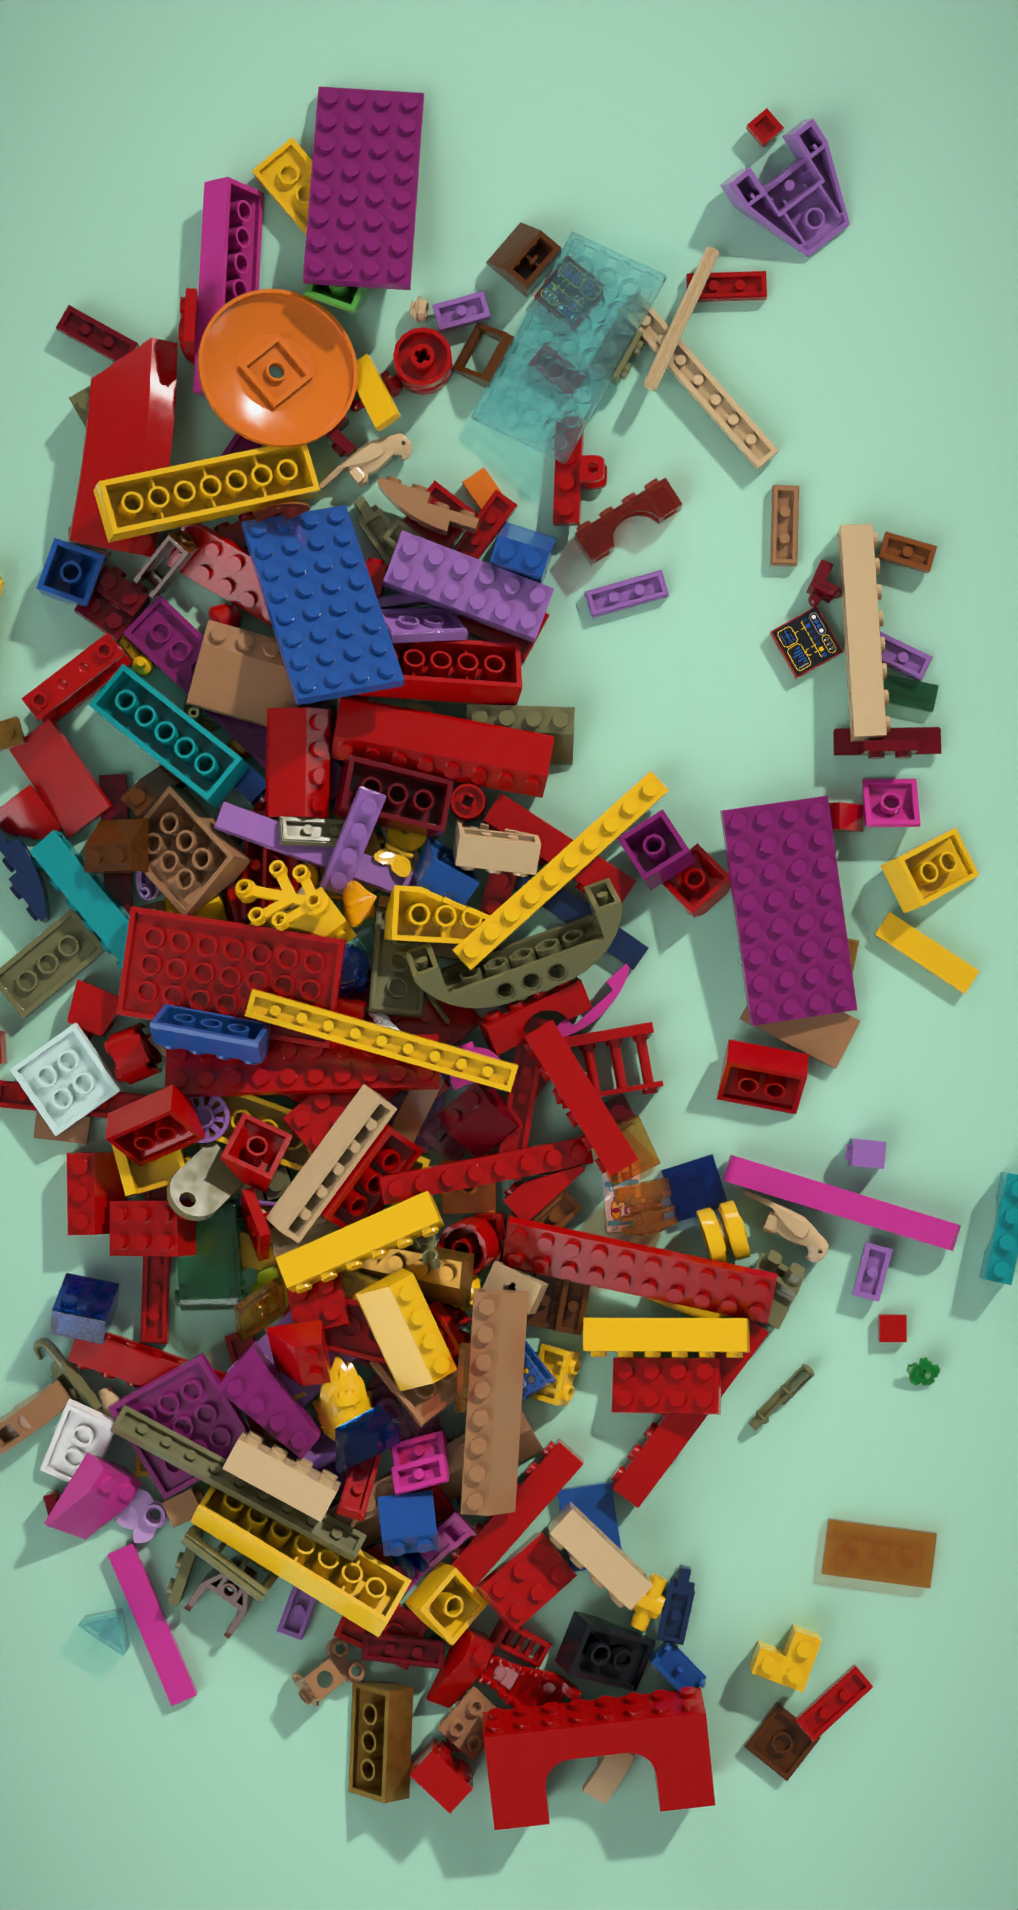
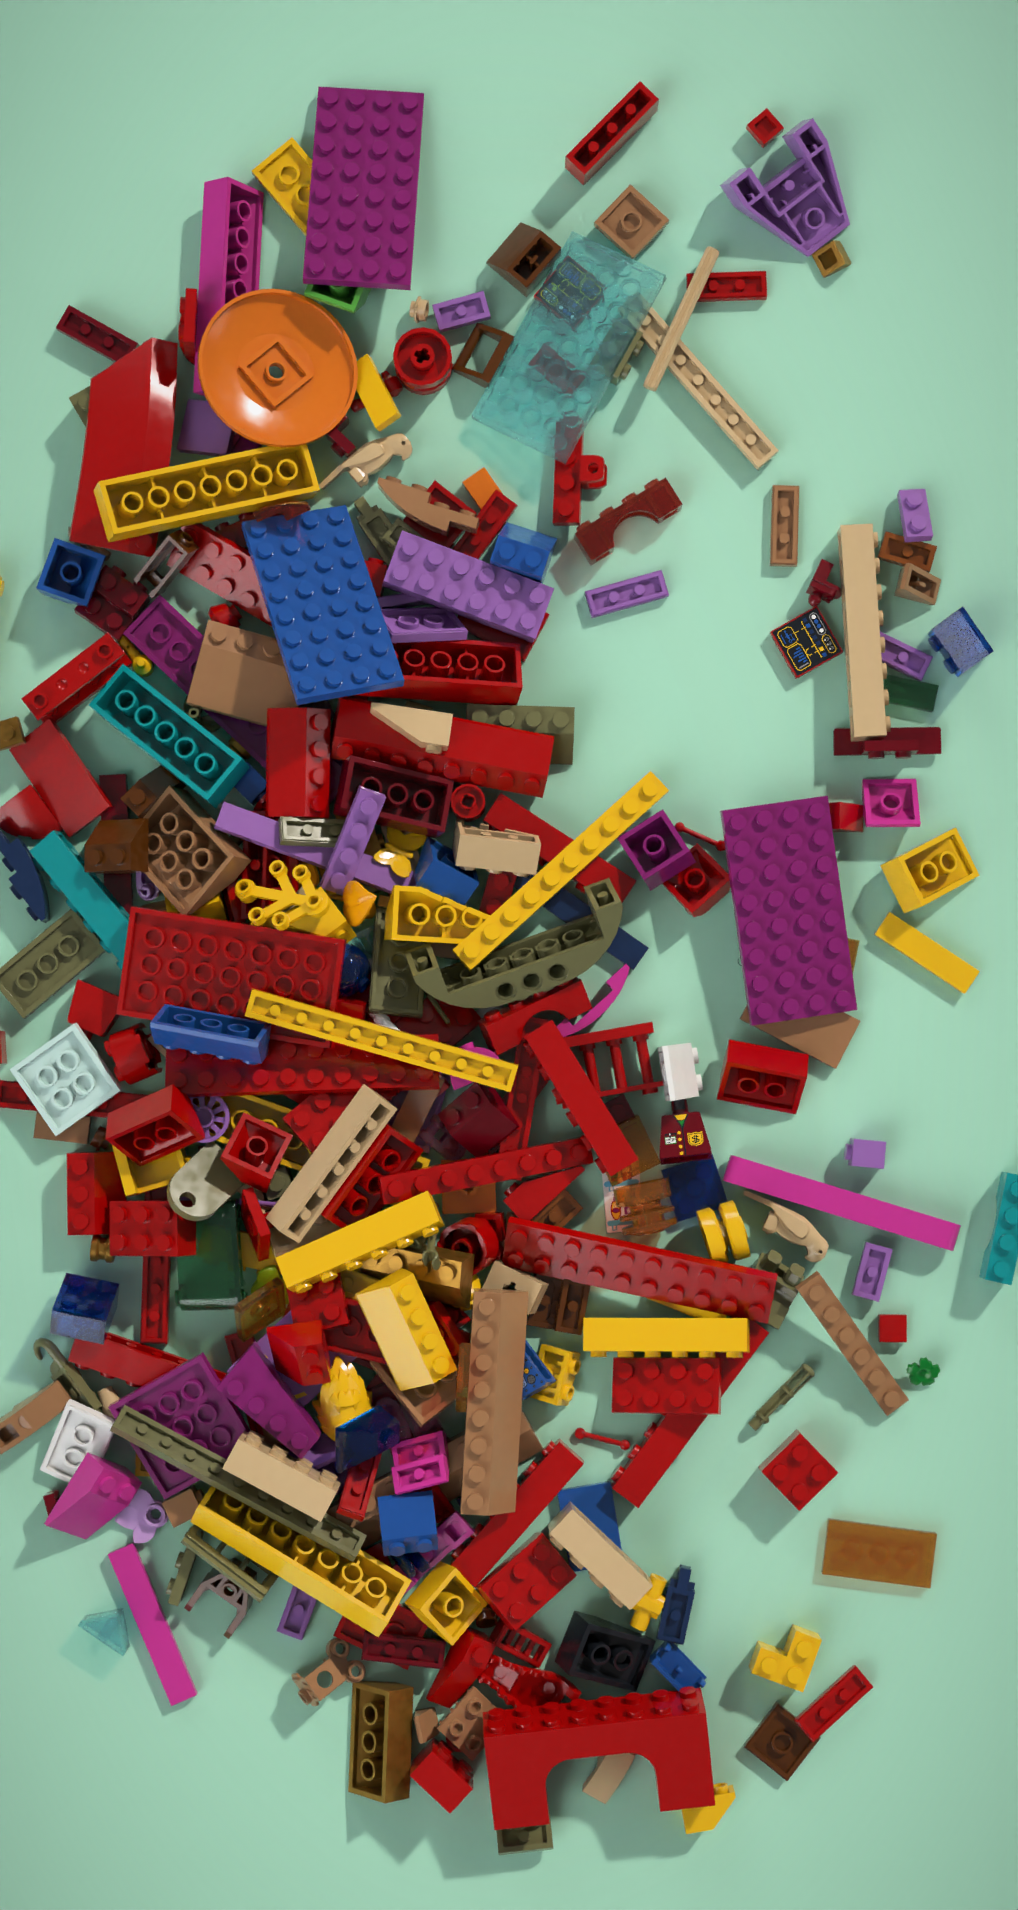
none -> reddish brown plate [90,1126,109,1151]
none -> pearl gold wheel [90,1235,115,1263]
none -> medium lavender tile [177,399,235,457]
none -> tan slope [370,702,453,754]
none -> medium nougat slope [414,1707,440,1744]
none -> reddish brown plate [475,1604,498,1628]
none -> olive bracket [496,1812,553,1855]
none -> red brick [565,81,659,185]
none -> red hinge [575,1428,630,1450]
none -> medium nougat plate [594,184,669,261]
none -> white slope [658,1043,703,1101]
none -> dark red torso [659,1099,712,1165]
none -> red hinge [674,822,725,851]
none -> yellow slope [681,1783,736,1834]
none -> red brick [758,1429,838,1511]
none -> medium nougat plate [795,1271,909,1416]
none -> pearl gold slope [812,240,852,278]
none -> medium nougat slope [894,563,941,605]
none -> medium lavender plate [897,489,933,542]
none -> clear blue slope [928,607,993,677]

